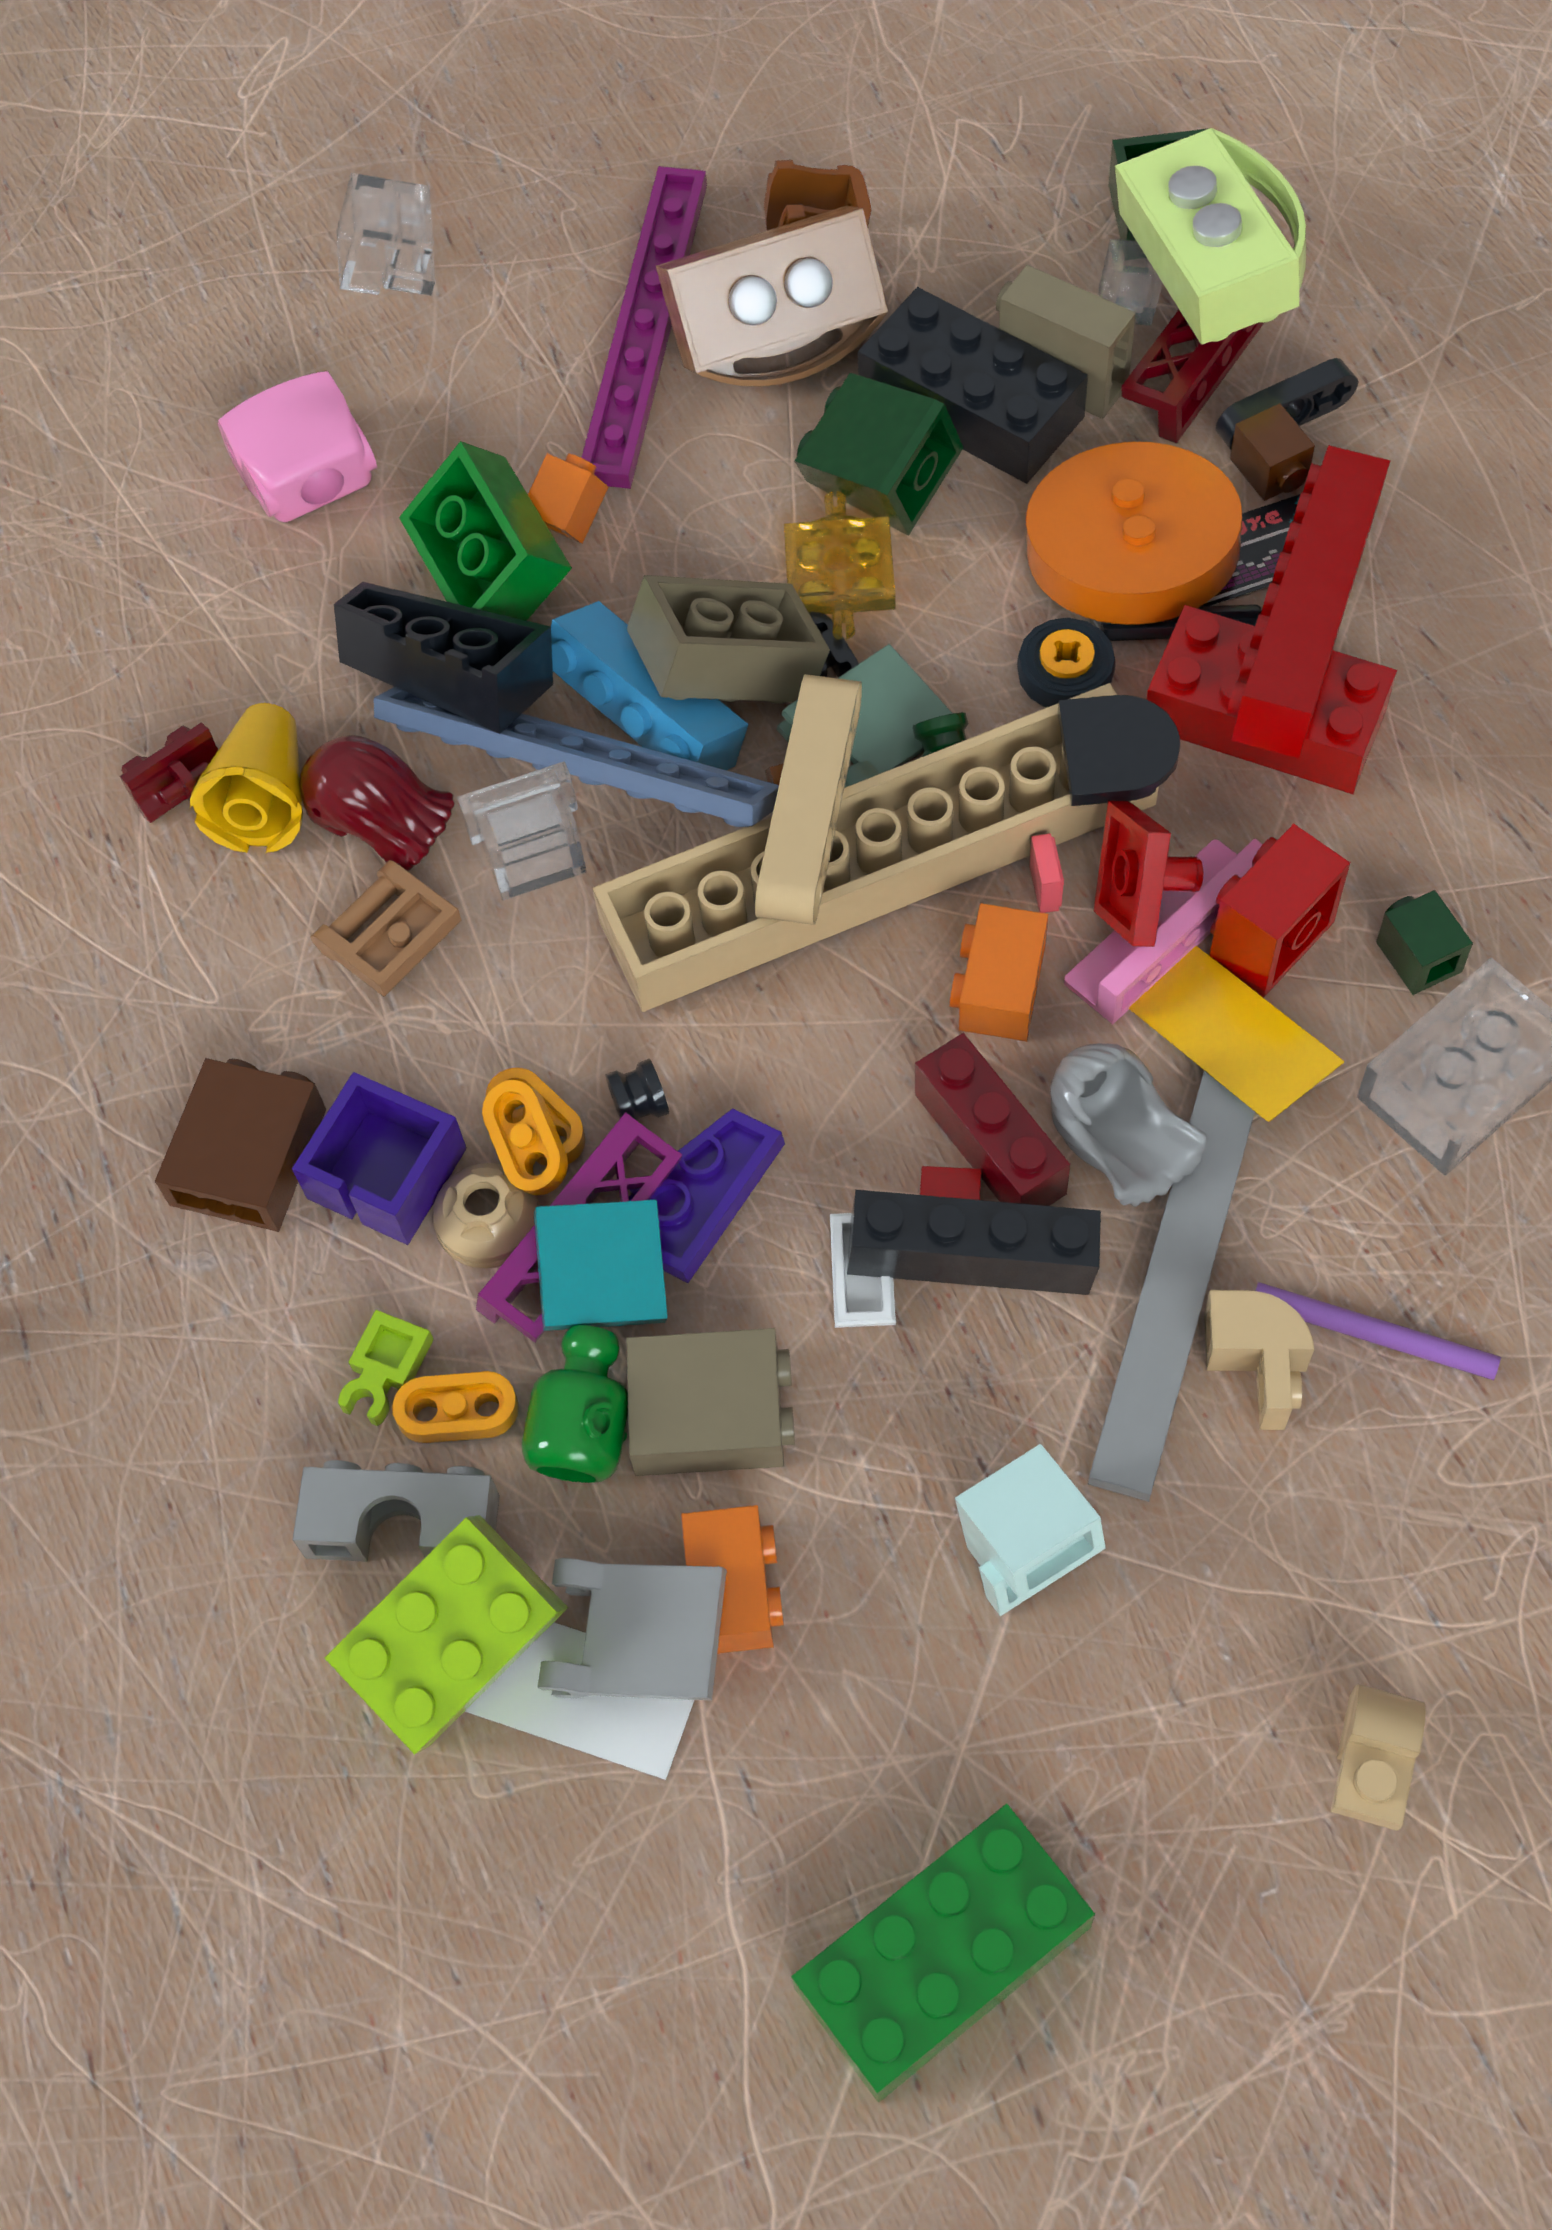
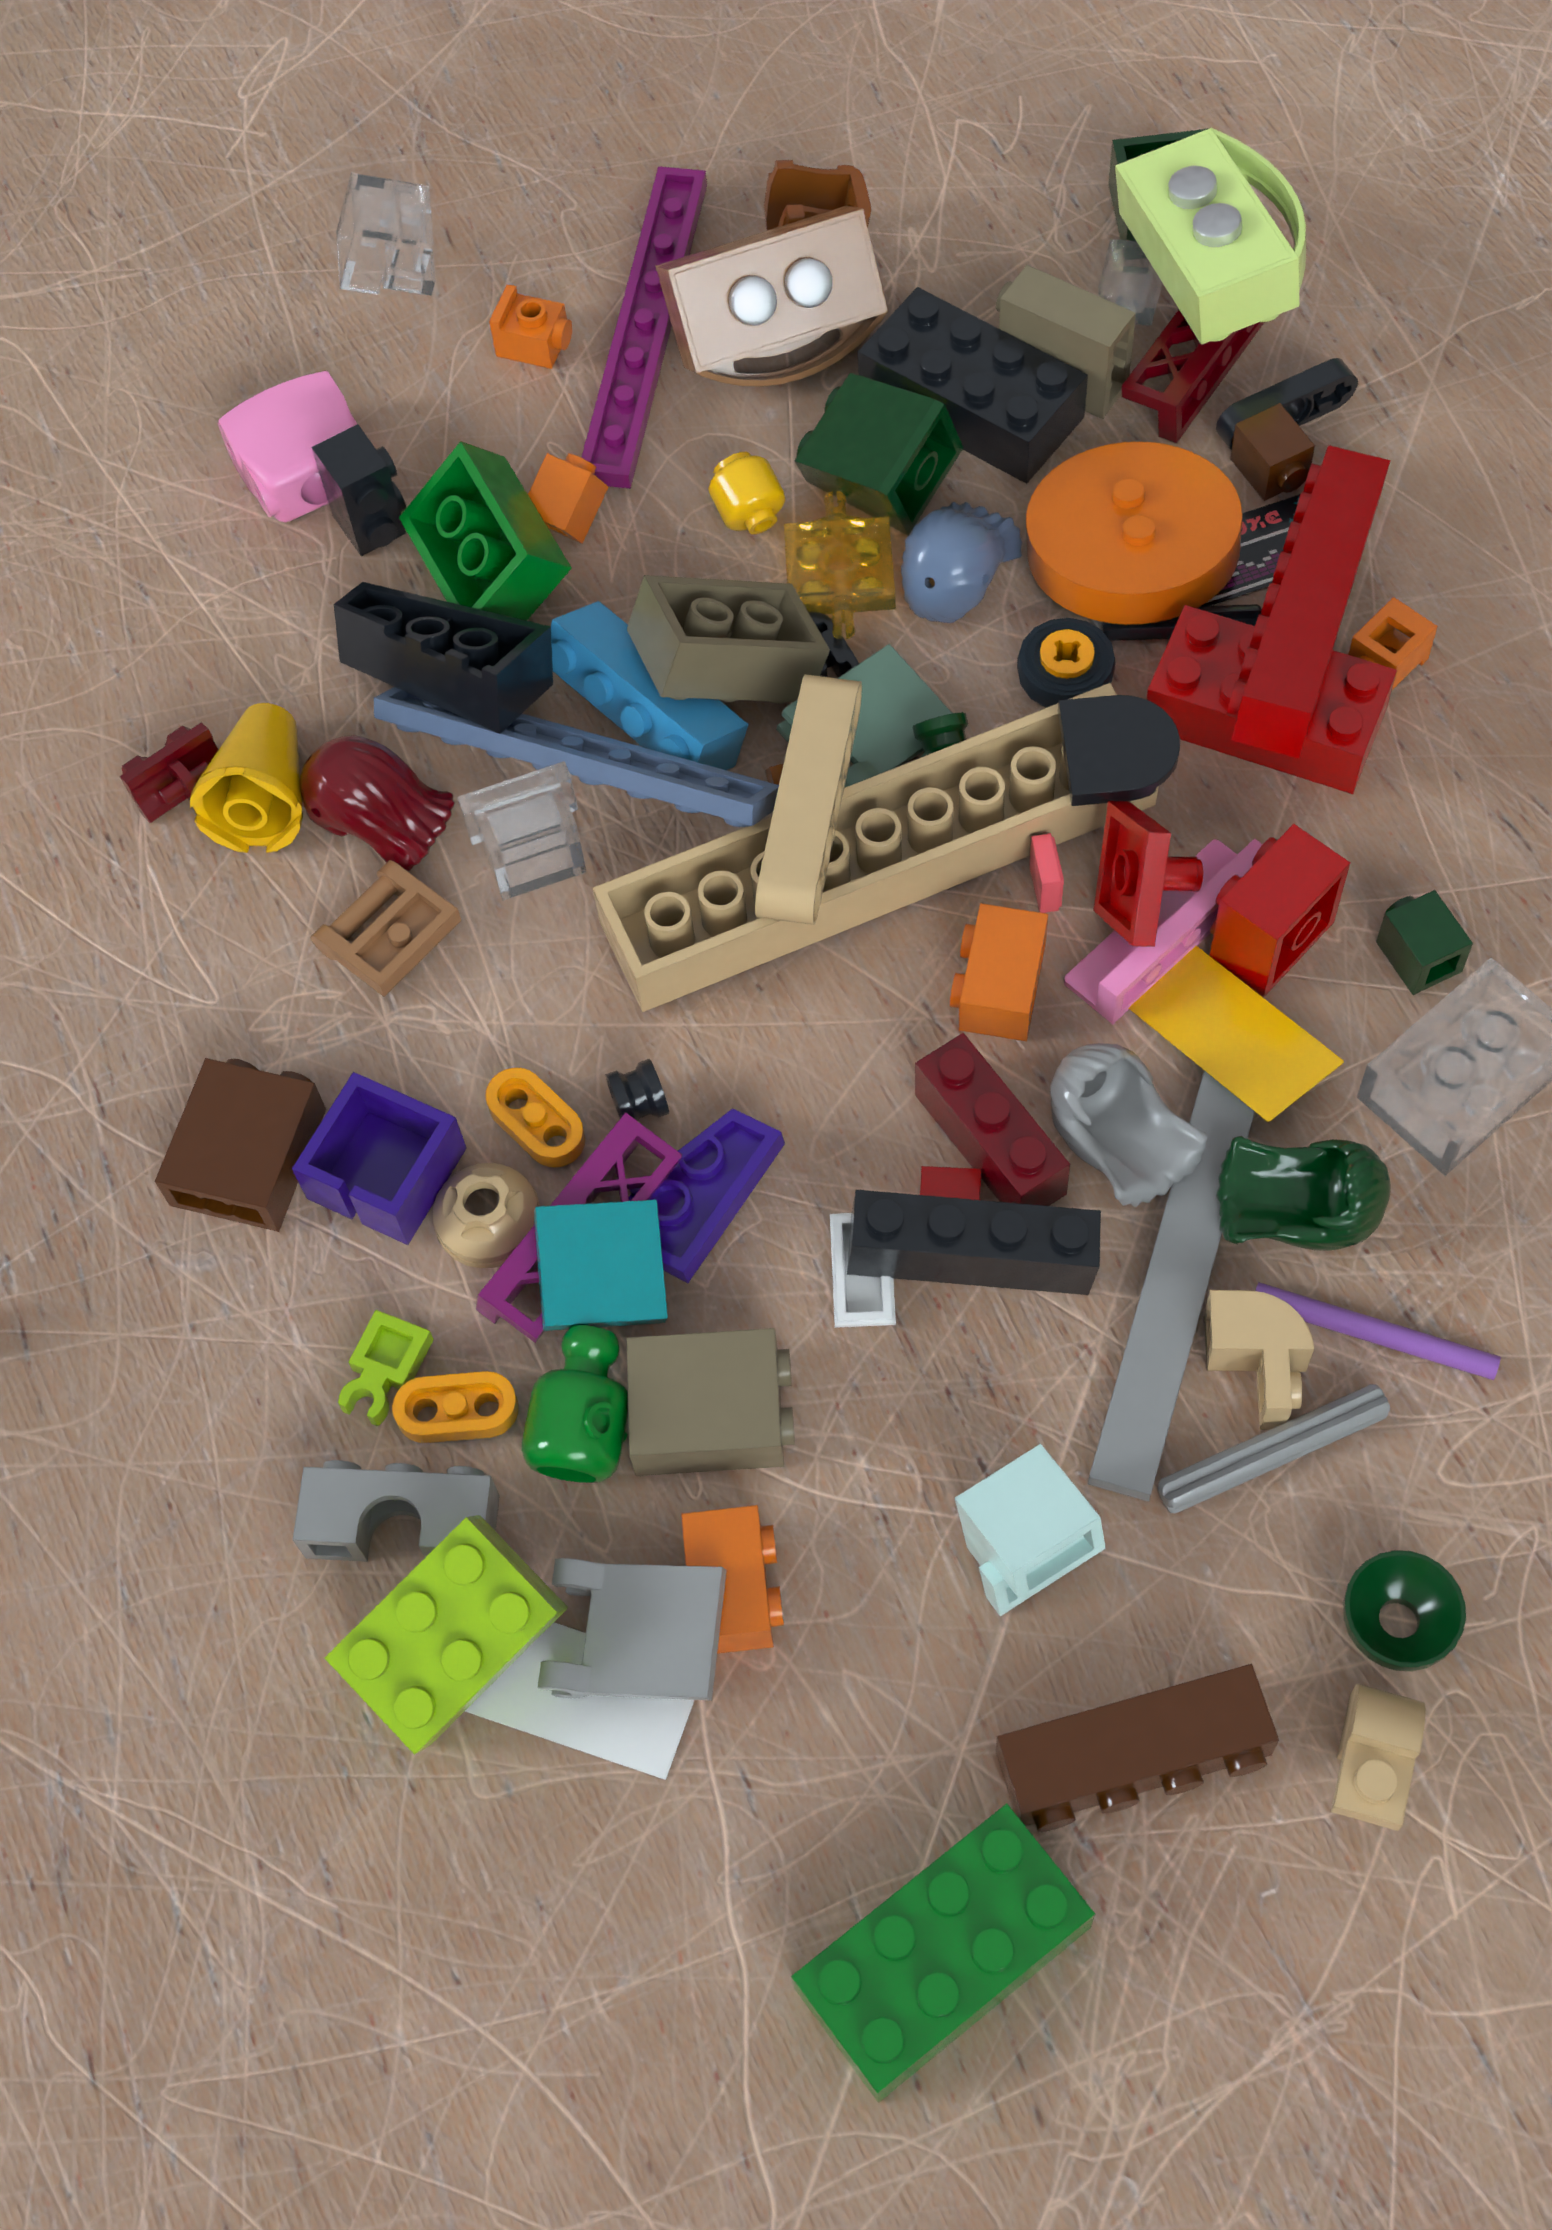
light orange plate [482,1080,568,1195] -> none
none -> black brick [311,424,406,556]
none -> orange brick [489,284,572,369]
none -> yellow head [708,452,785,535]
none -> sand blue piece [901,502,1022,623]
none -> reddish brown brick [996,1664,1279,1832]
none -> light grey axle [1157,1384,1391,1513]
none -> dark green piece [1216,1136,1391,1251]
none -> dark green piece [1343,1550,1466,1671]
none -> orange brick [1348,597,1438,690]

